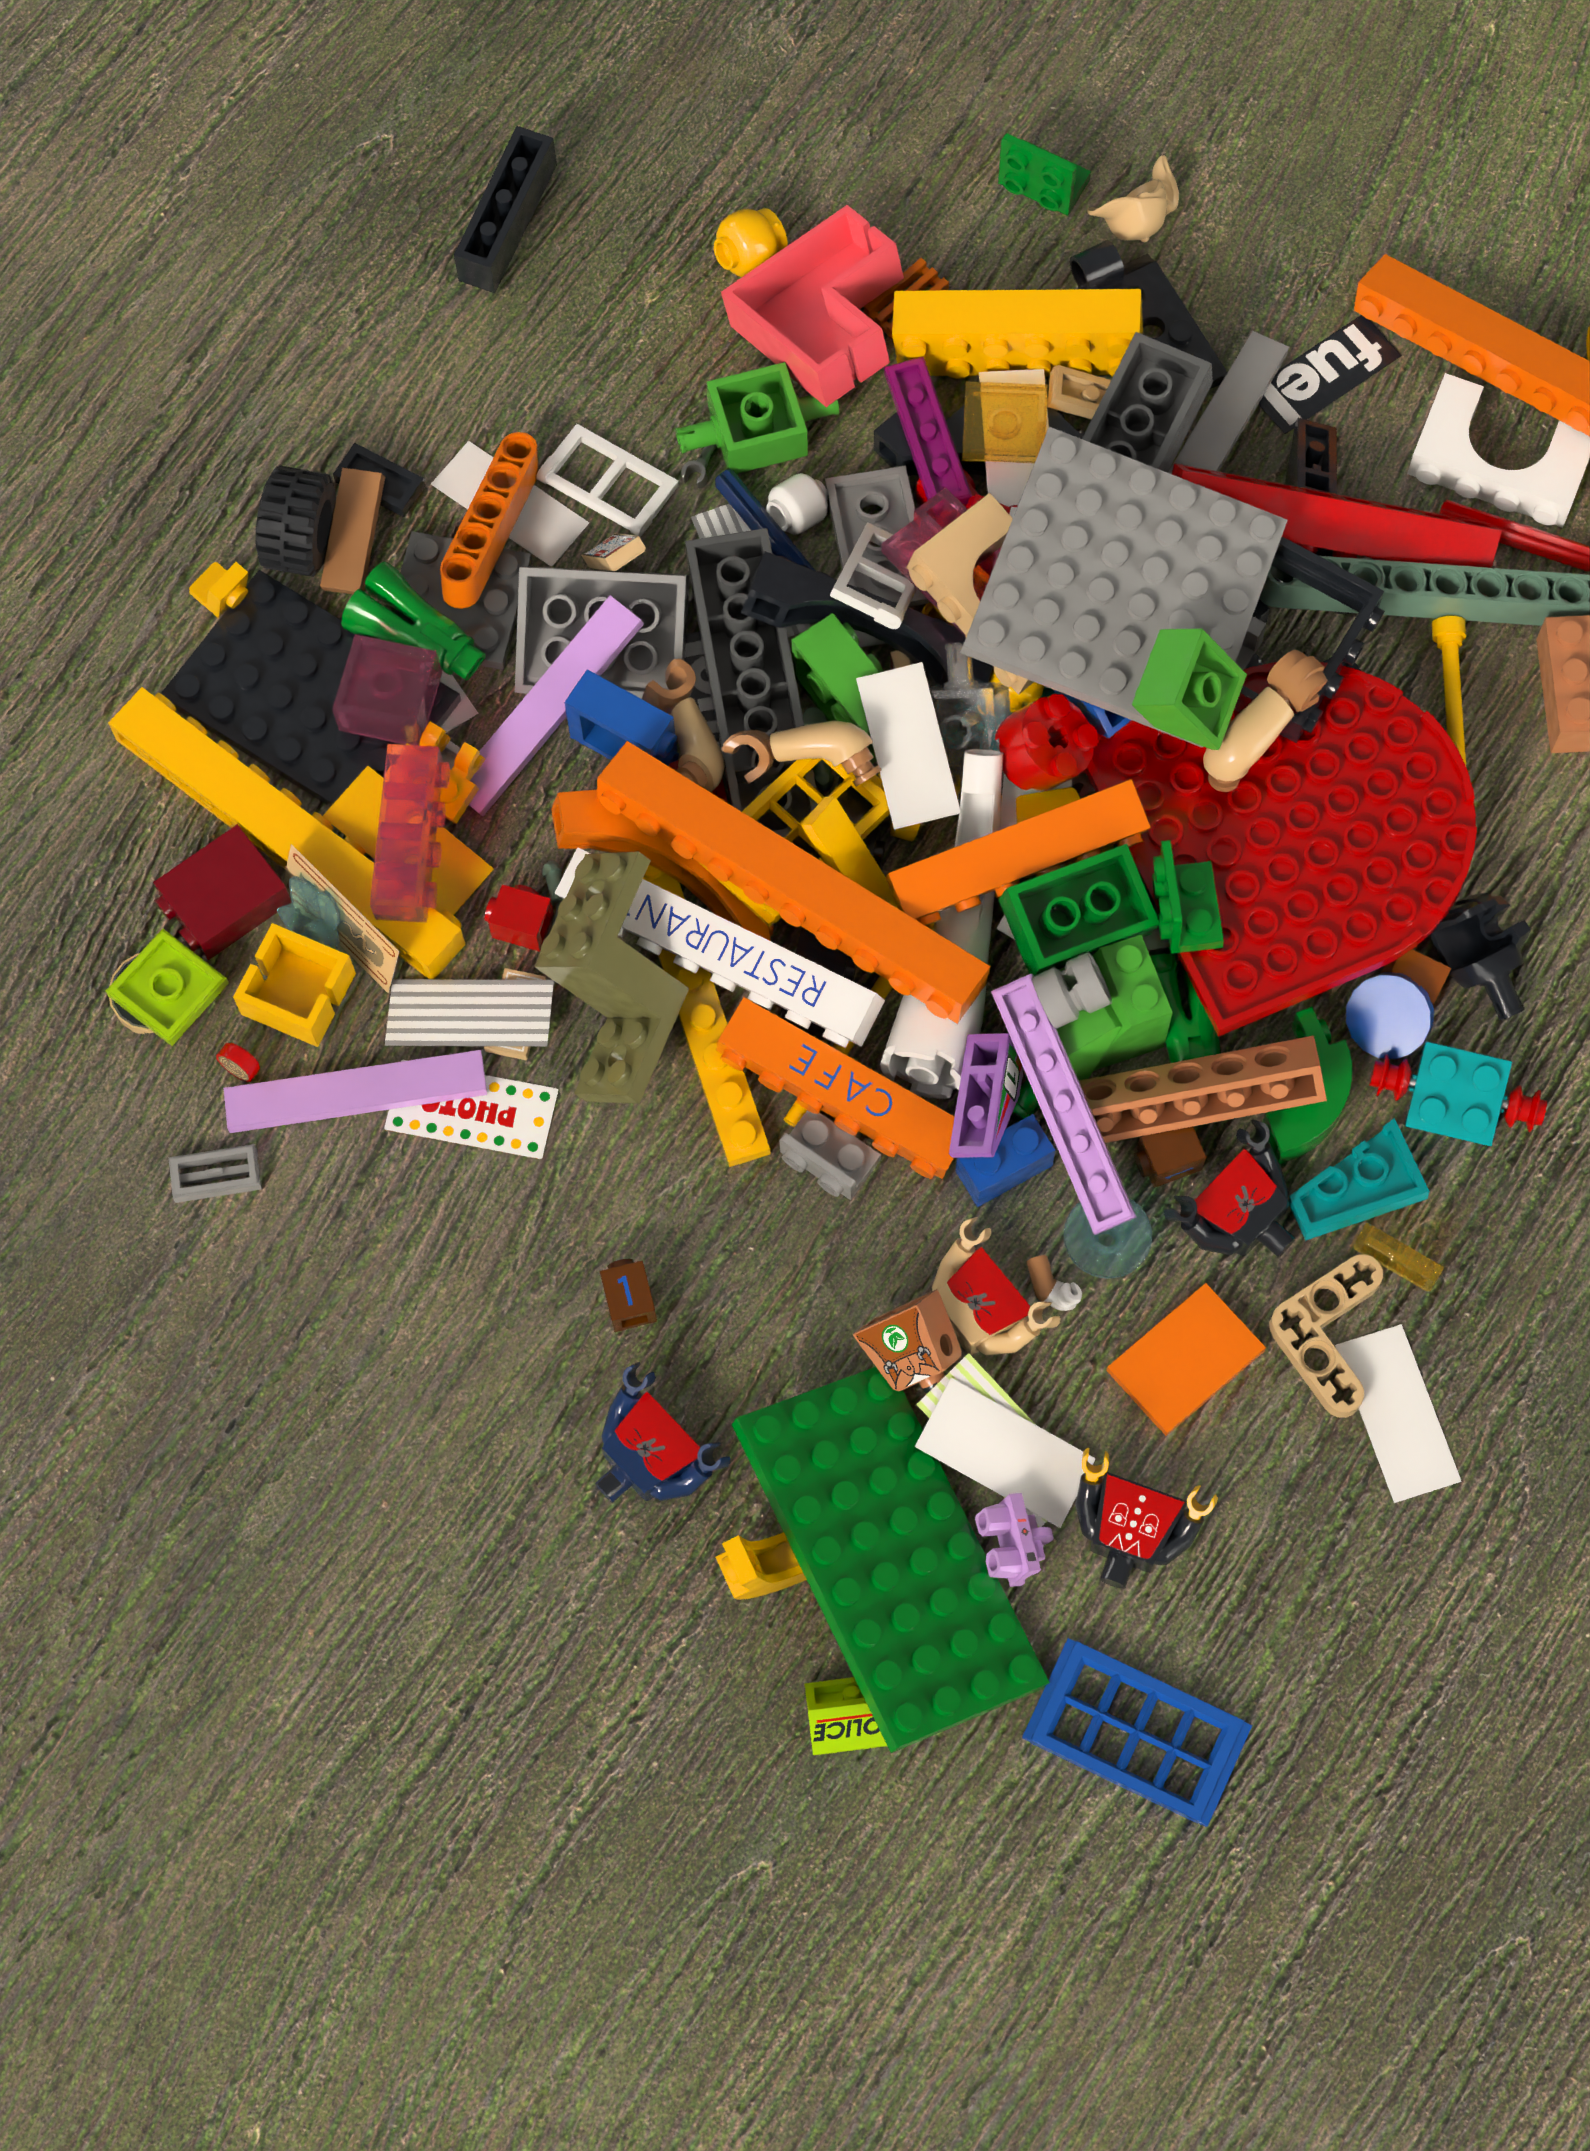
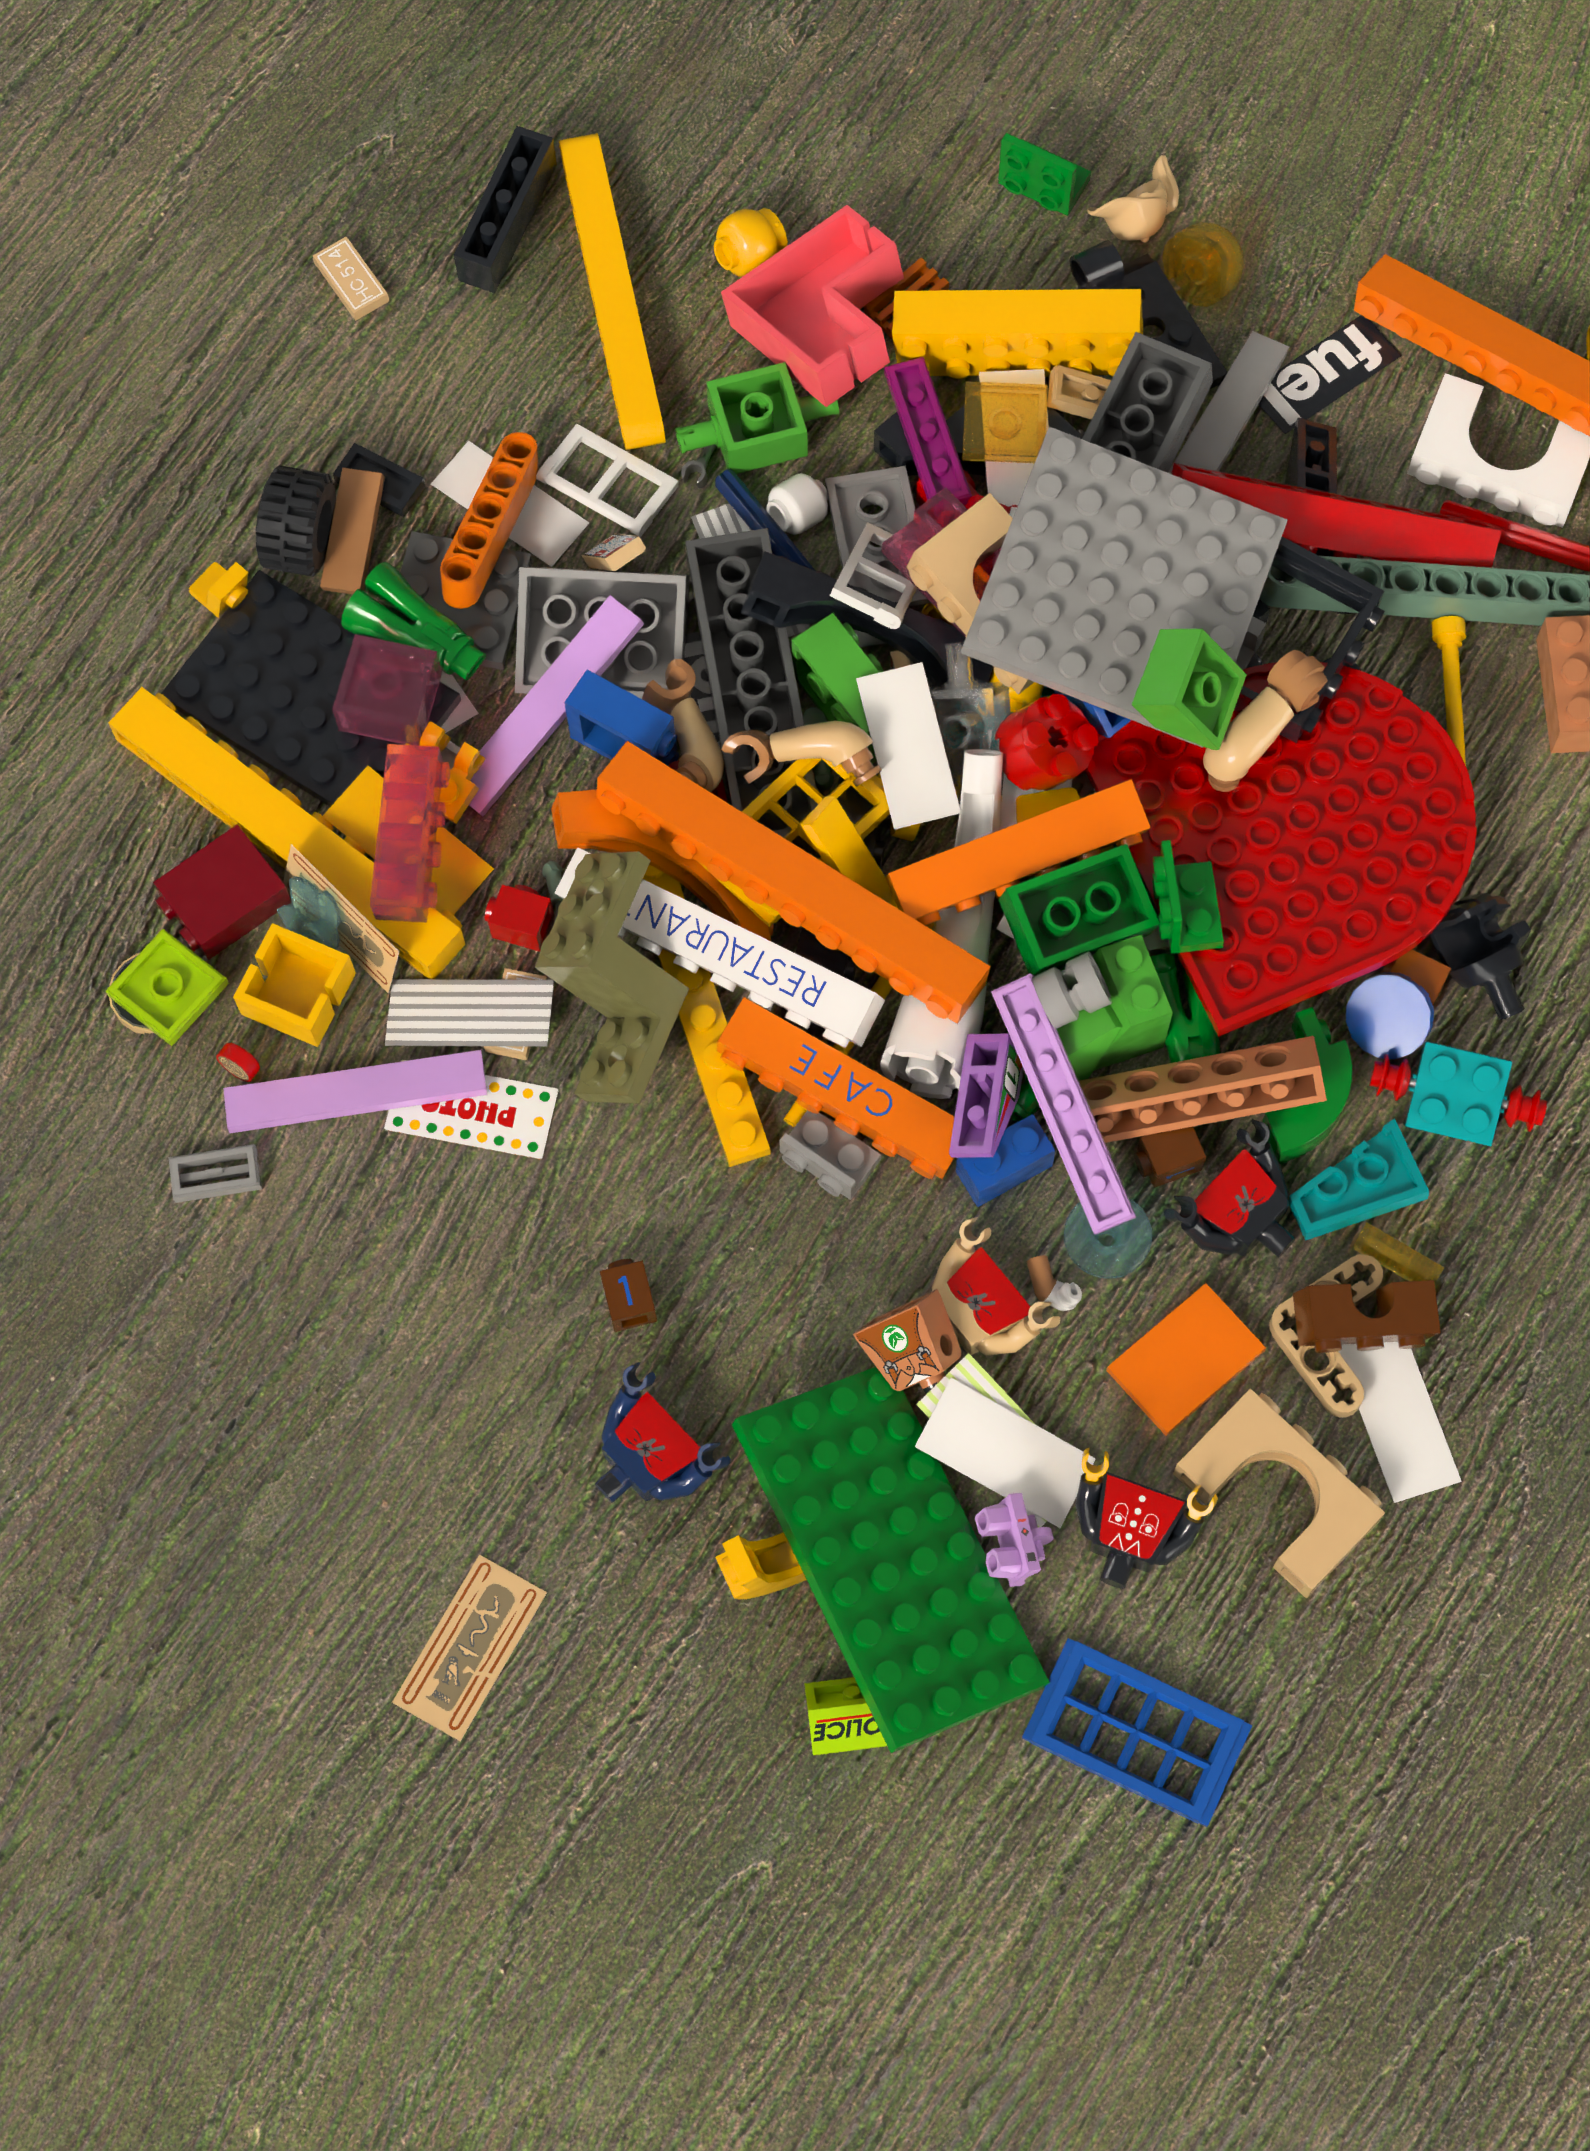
none -> tan tile [313,236,389,321]
none -> sticker [392,1555,547,1741]
none -> yellow beam [558,133,666,450]
none -> clear yellow cylinder [1162,222,1245,307]
none -> tan arch [1173,1389,1385,1599]
none -> reddish brown arch [1293,1280,1441,1353]

